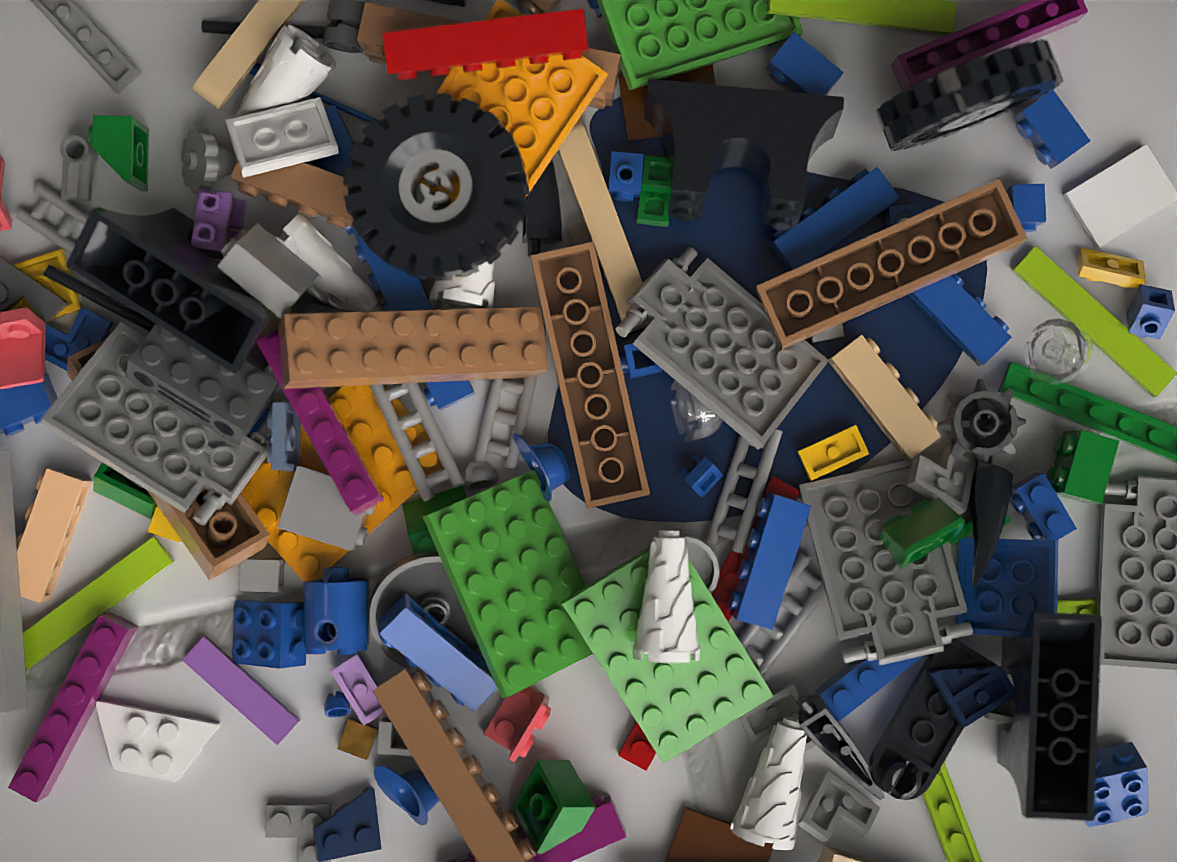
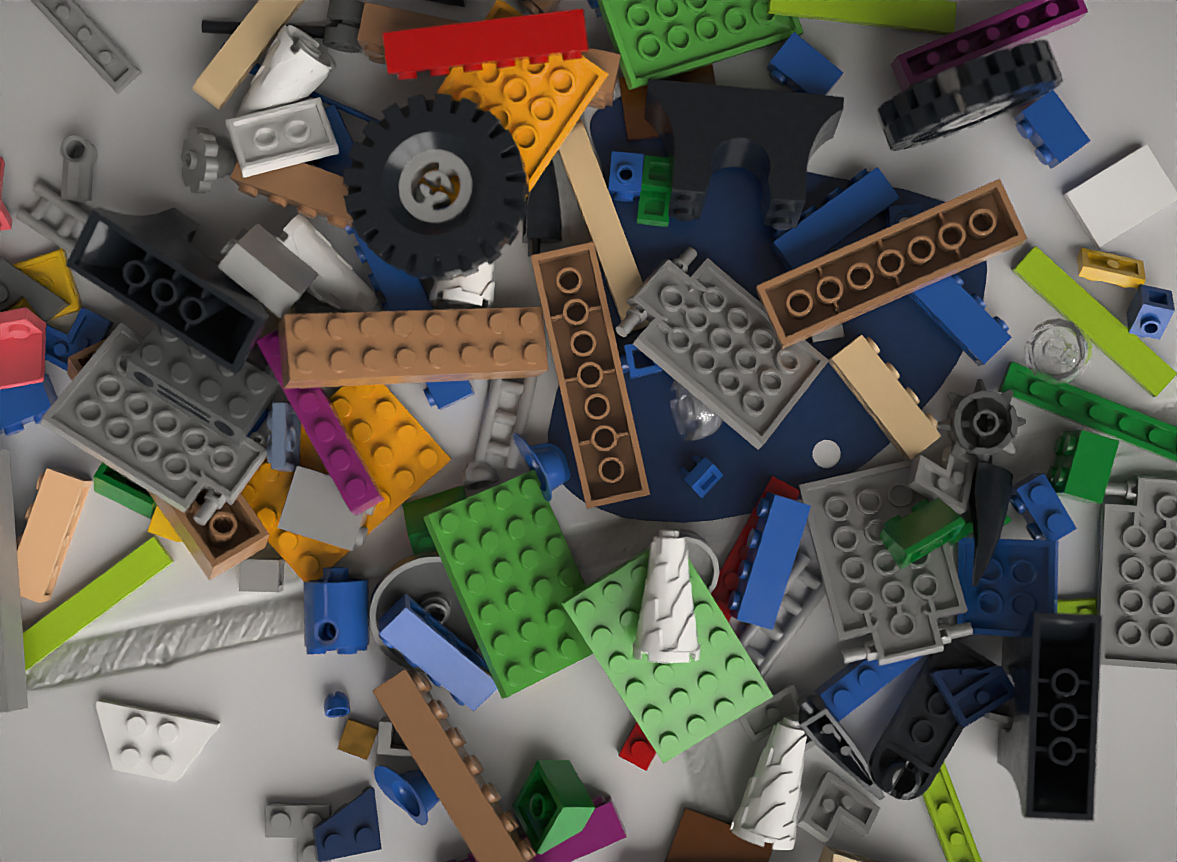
magenta brick [8,612,138,803] -> none
black bar [44,265,156,332] -> none
green slope [88,115,149,192] -> none
medium lavender tile [182,636,300,745] -> none
medium lavender hips [191,189,247,260] -> none
blue bracket [232,600,306,669] -> none
lavender plate [330,653,385,726] -> none
light grey bar [370,383,465,502] -> none
coral bracket [484,686,551,762] -> none
light grey bar [705,429,783,554] -> none
yellow plate [797,425,869,481] -> none
blue brick [1005,183,1046,232] -> none
blue bracket [1085,742,1148,827] -> none

